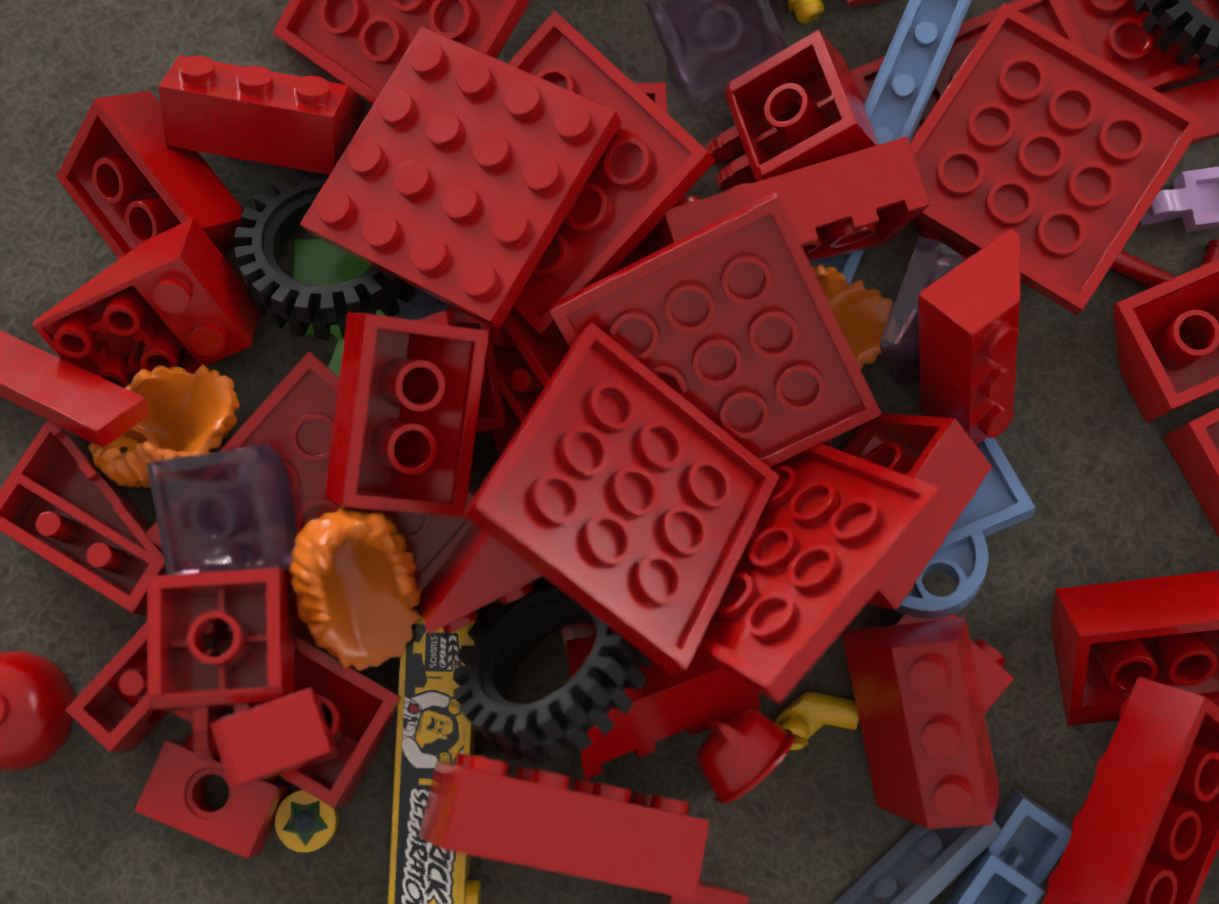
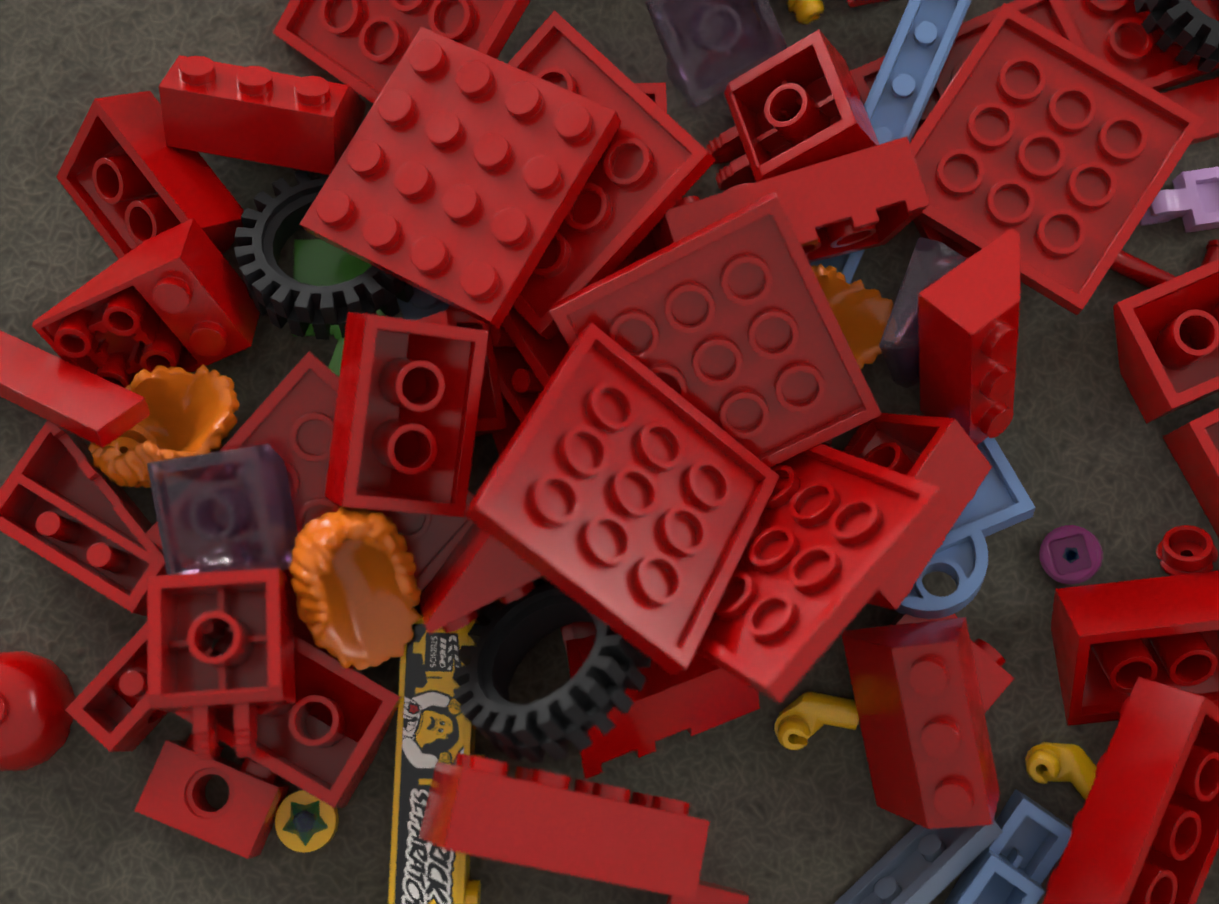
red slope [211,688,338,789] -> none
red piece [696,708,795,803] -> none
none -> yellow arm [1025,742,1096,801]
none -> magenta tile [1040,525,1103,584]
none -> red plate [1156,525,1218,576]

